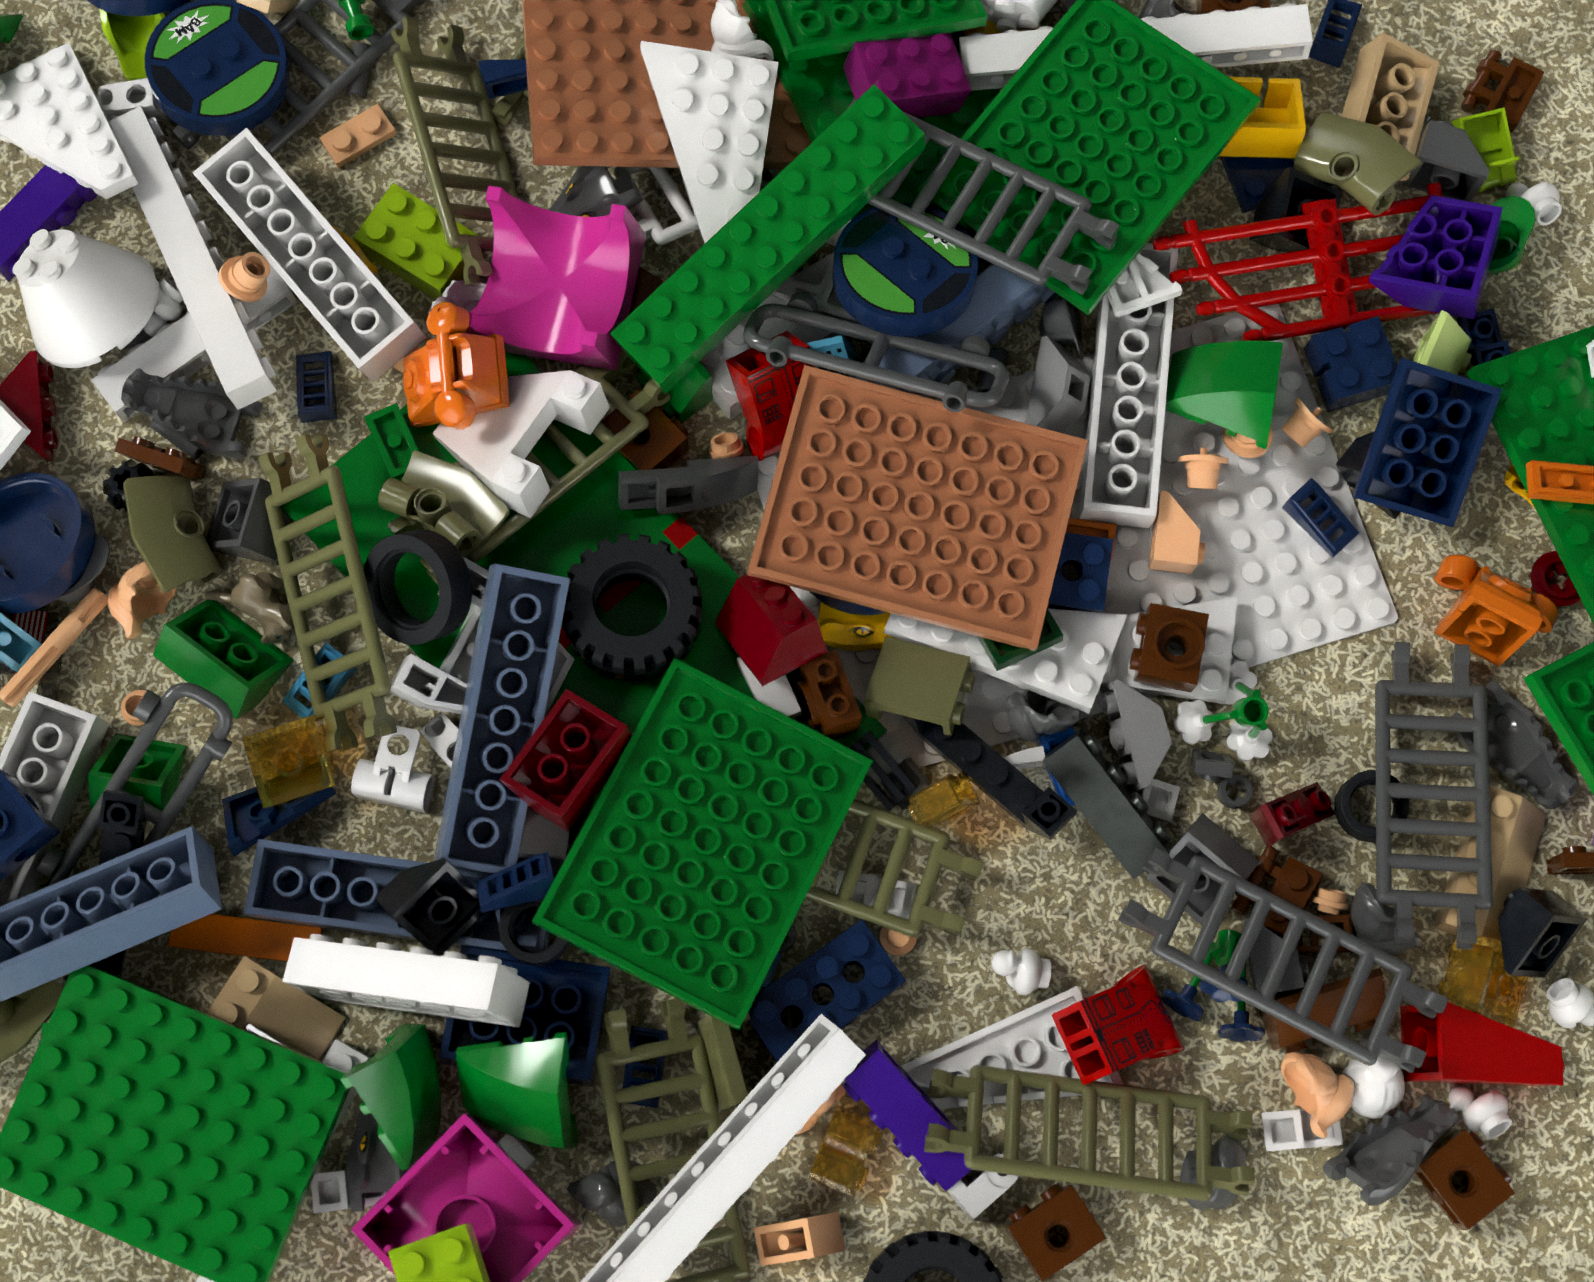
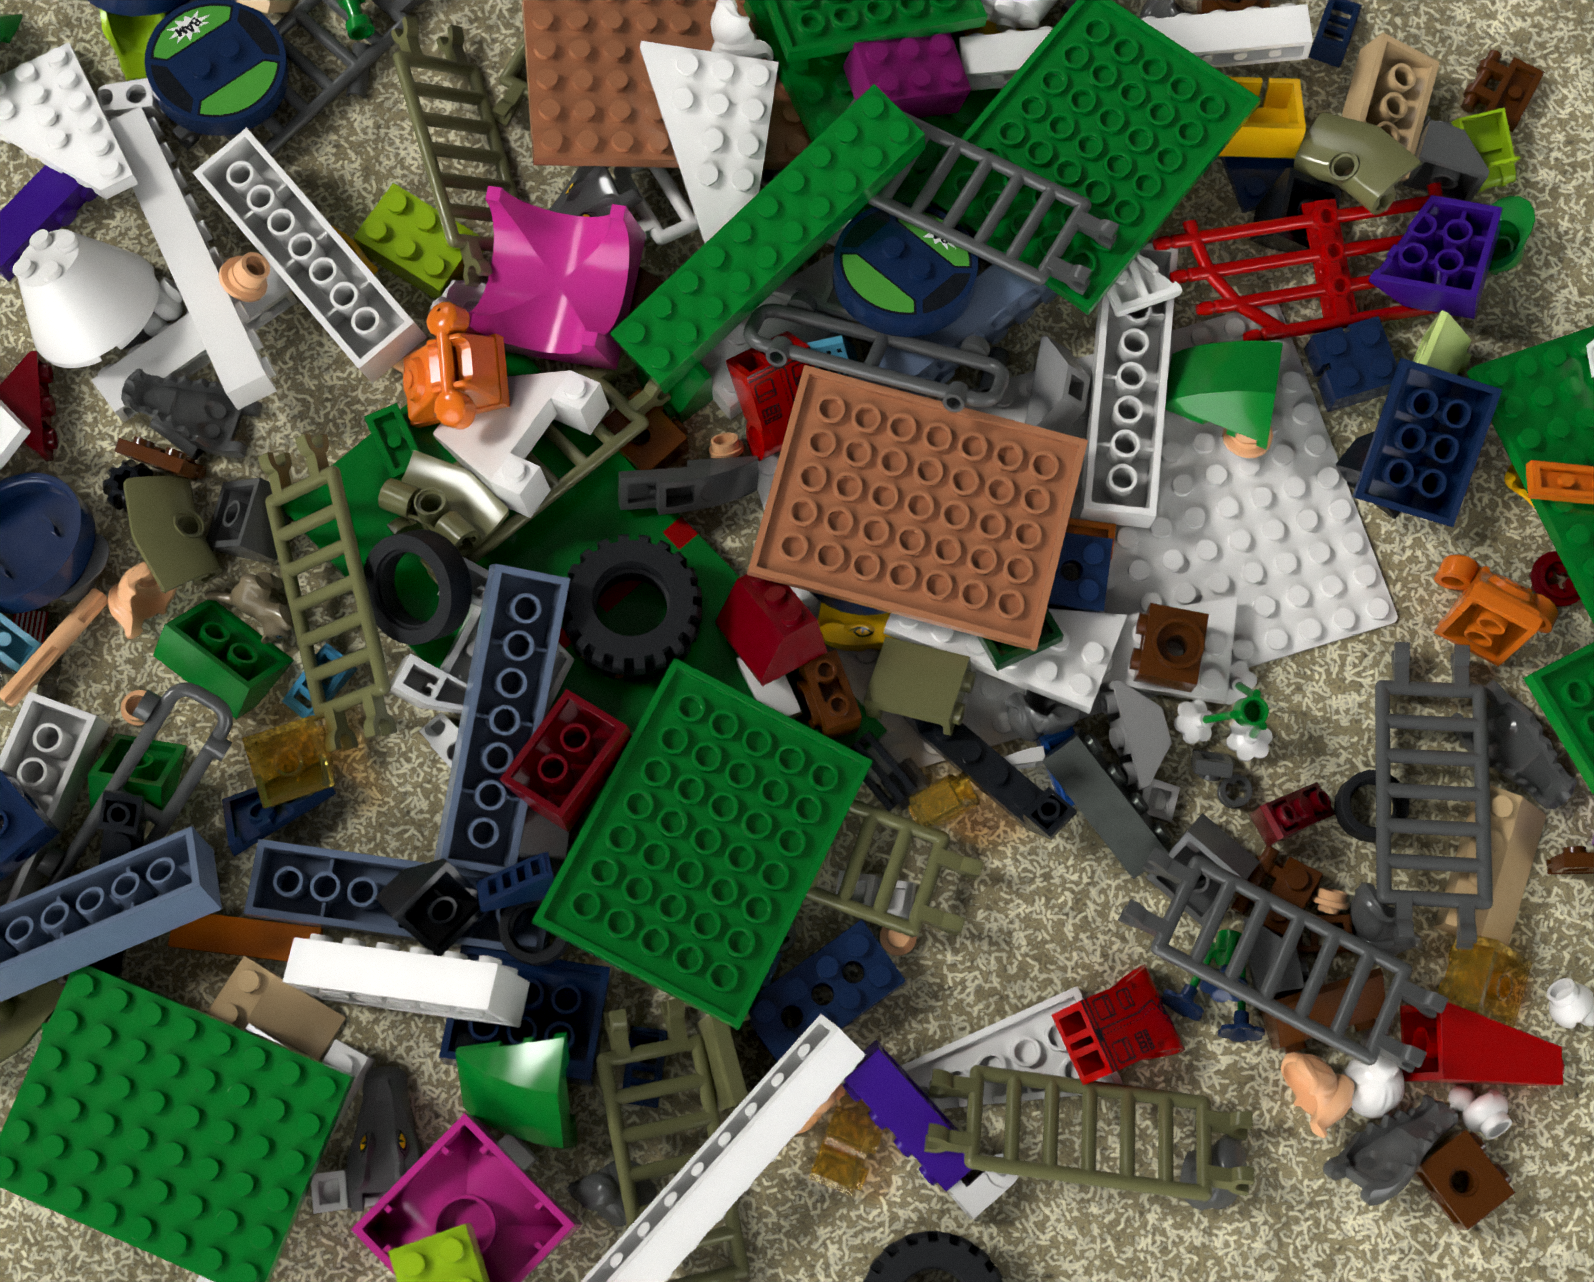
dark blue slope [296,351,338,423] -> none
light nougat plate [319,103,397,168] -> none
green wedge [340,1023,441,1171] -> none
white piece [351,725,436,814] -> none
dark blue slope [478,59,528,99] -> none
light nougat slope [753,1212,846,1266] -> none
white animal [992,948,1051,995] -> none
reddish brown brick [1004,1182,1106,1282] -> none
dark grey piece [1039,297,1084,360] -> none
light nougat slope [1148,490,1205,574] -> none
light nougat piece [1178,448,1229,489] -> none
white slope [1261,1109,1343,1151] -> none
light nougat piece [1281,397,1334,448] -> none
dark blue slope [1282,478,1359,558] -> none
dark blue slope [1456,308,1511,366] -> none
black slope [1498,887,1587,978] -> none
white animal [1505,182,1562,226] -> none

